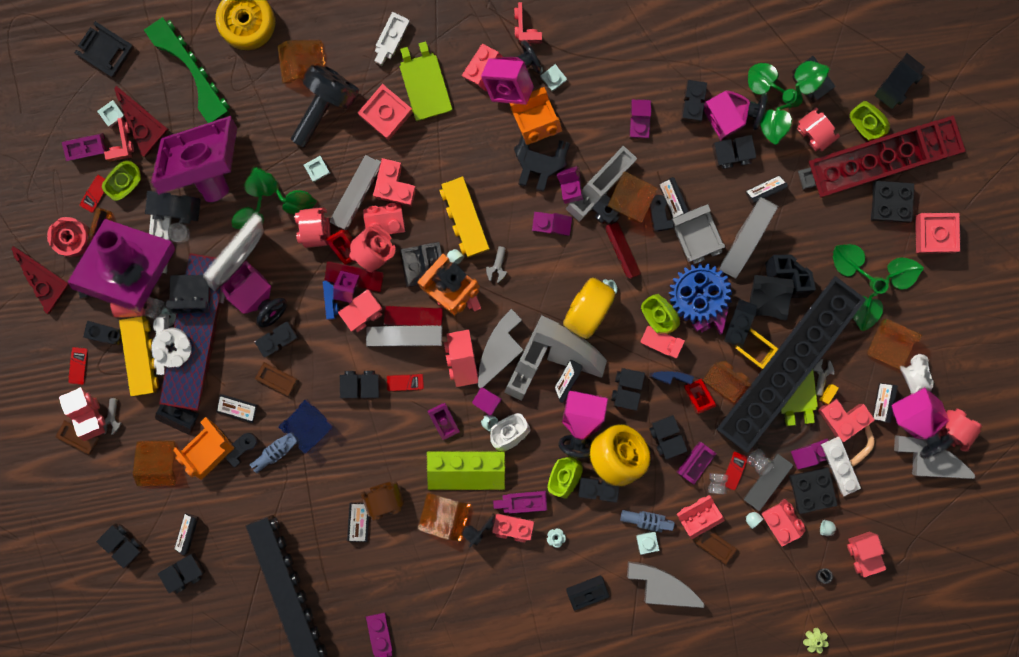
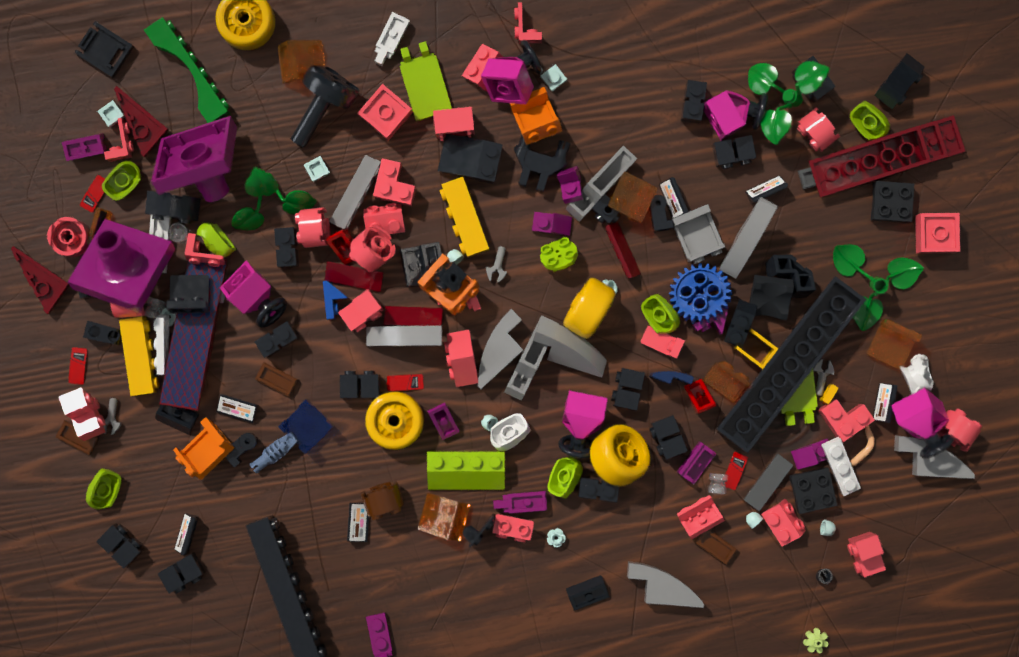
black bracket [109,262,144,287] -> none
clear orange bracket [133,441,176,486] -> none
white plate [152,328,192,367] -> none
white piece [204,214,264,291] -> none
magenta slope [333,271,359,303] -> none
magenta slope [472,388,501,415] -> none
slope [555,360,583,403] -> none
sand blue hinge [620,510,674,532] -> none
magenta slope [630,99,651,139] -> none
light aqua plate [636,531,659,555] -> none
clear wheel [747,449,774,476] -> none
none -> lime piece [86,468,121,509]
none -> coral bracket [184,233,225,267]
none -> lime piece [197,223,236,258]
none -> black piece [274,227,299,268]
none -> yellow wheel [365,392,424,450]
none -> coral container [433,107,475,142]
none -> black slope [438,134,503,184]
none -> lime plate [540,237,578,272]

